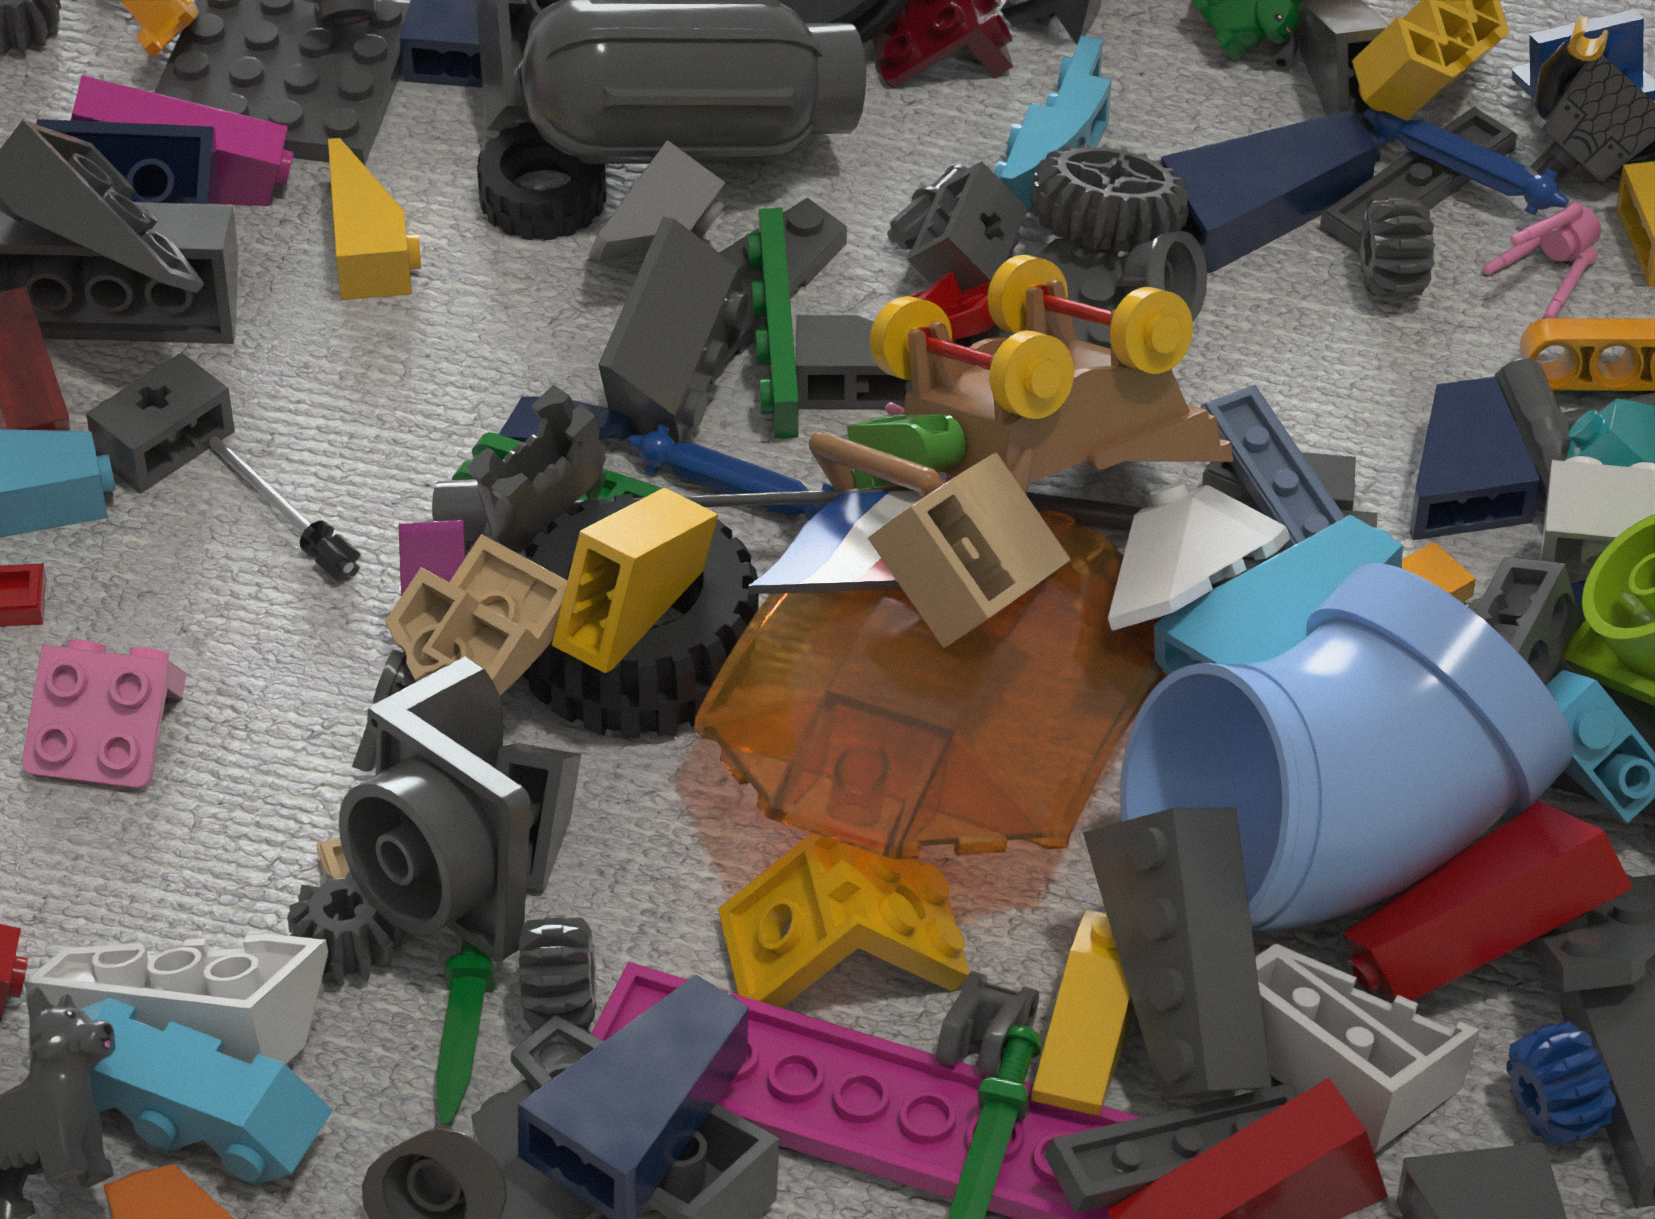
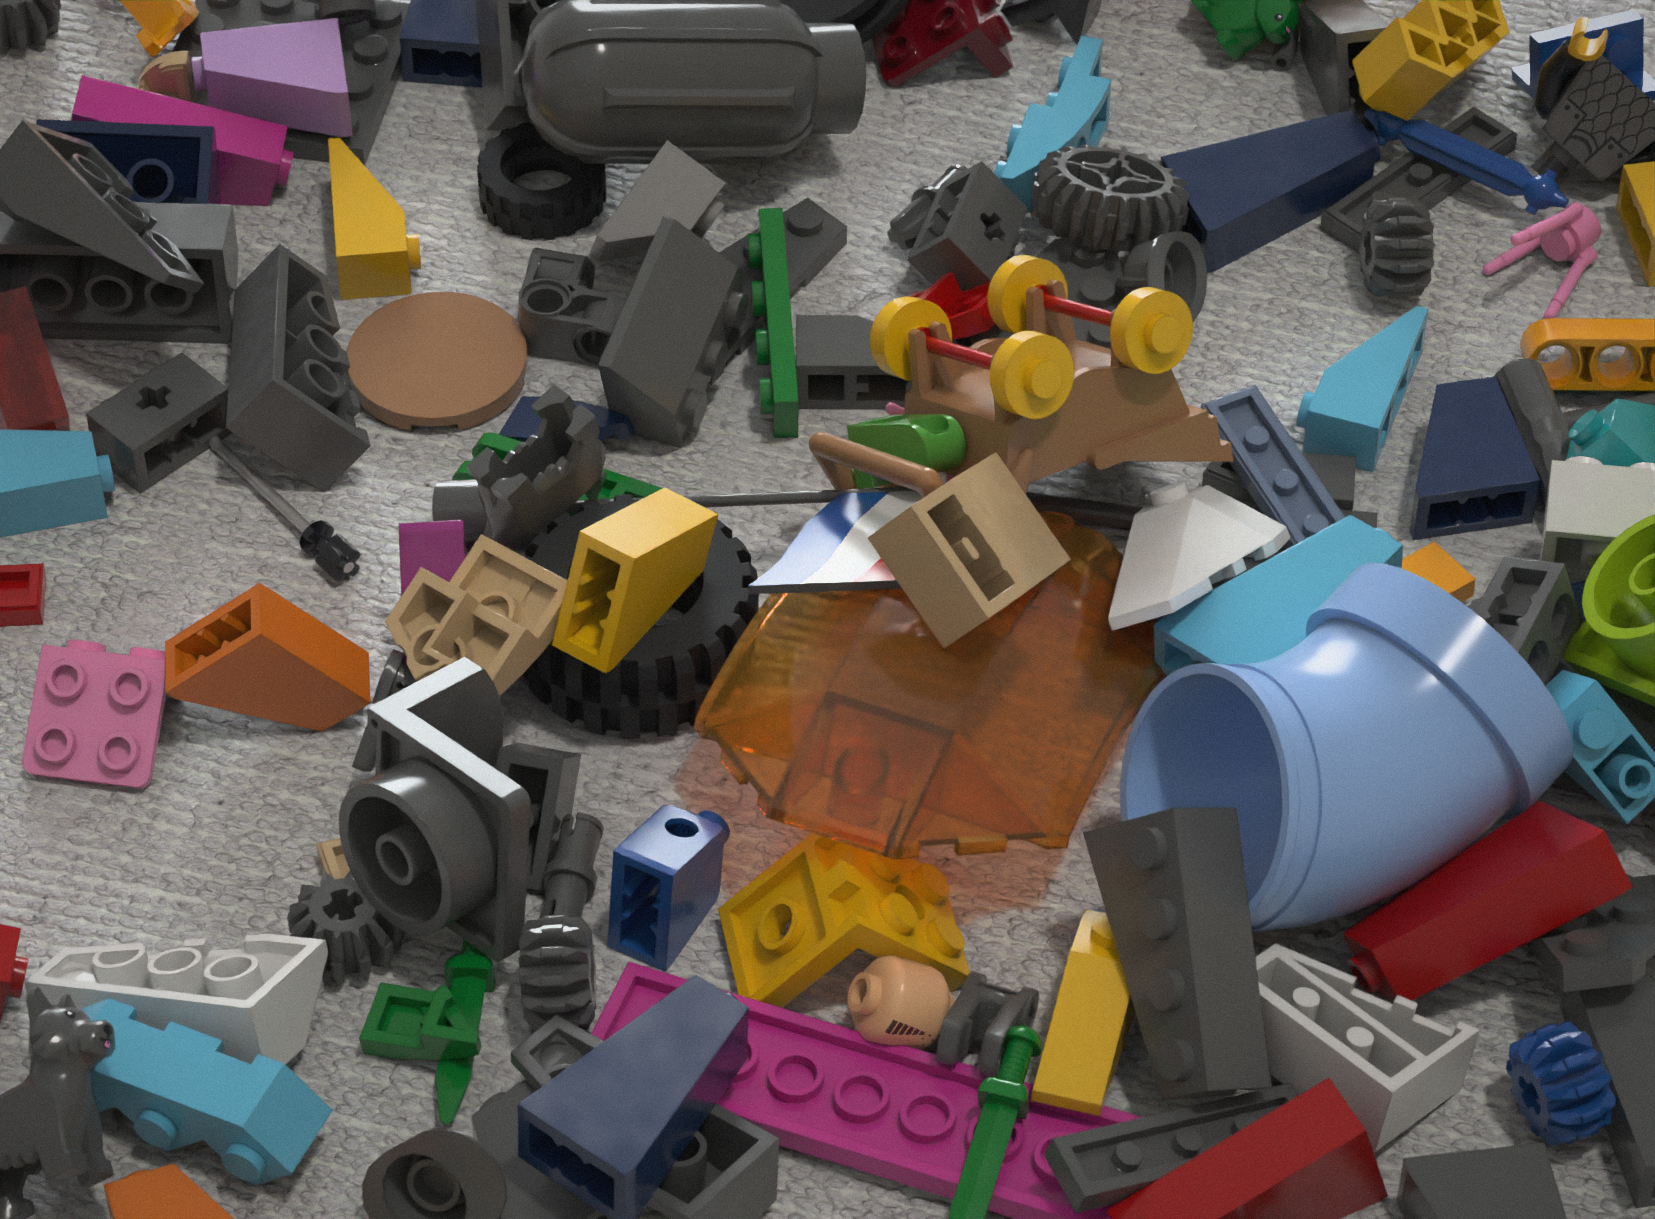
blue wheel [628,424,835,521] -> none
none -> tan tile [137,51,195,102]
none -> orange slope [165,583,371,732]
none -> lavender slope [191,18,353,137]
none -> dark grey wedge [226,244,371,492]
none -> medium nougat tile [347,292,528,431]
none -> green slope [359,983,482,1060]
none -> dark grey piece [518,247,626,368]
none -> dark grey pin [539,813,604,919]
none -> blue torso [607,805,730,972]
none -> light nougat head [847,955,954,1051]
none -> medium azure slope [1296,306,1428,472]

